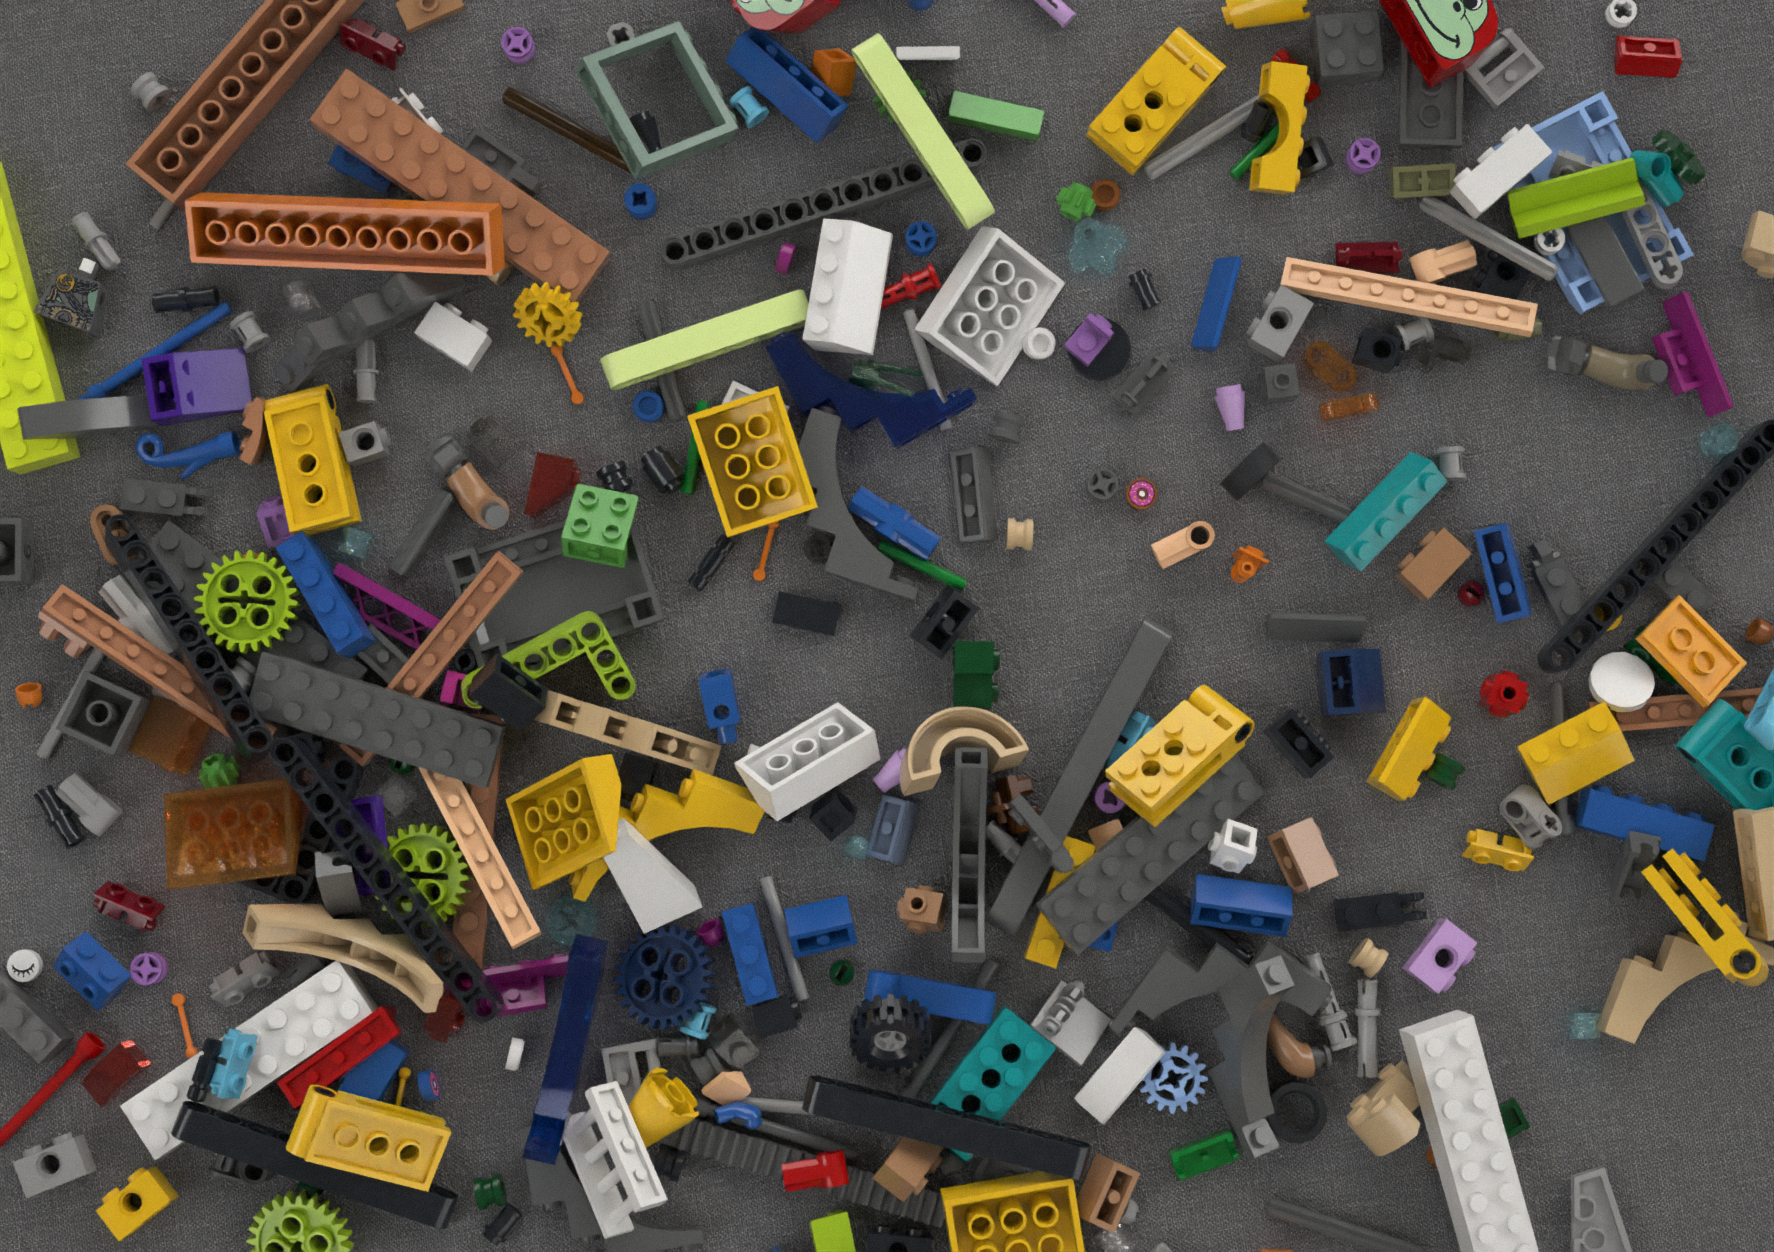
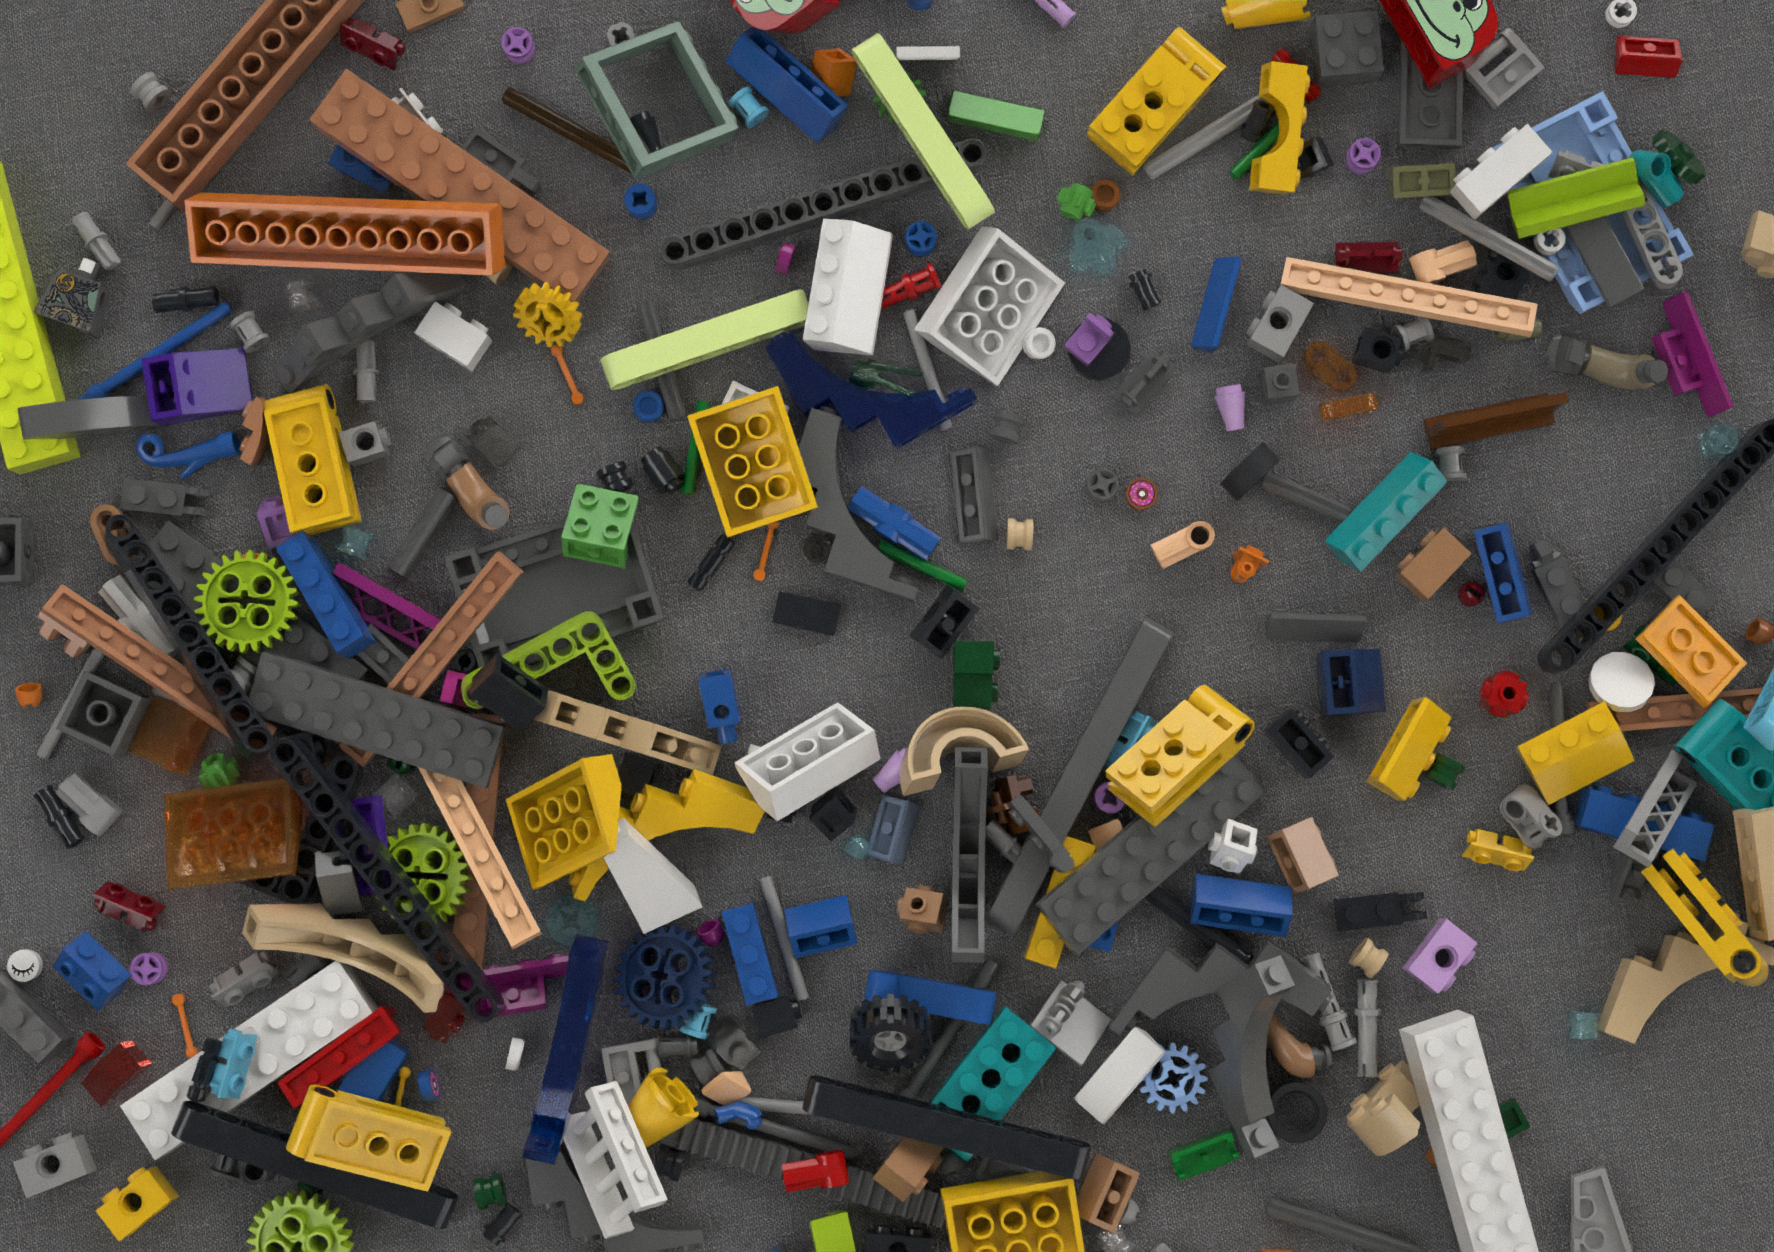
clear red slope [524,452,581,519] -> none
dark green hinge [829,960,854,986] -> none
none -> reddish brown fence [1423,392,1569,451]
none -> light grey fence [1613,750,1697,867]

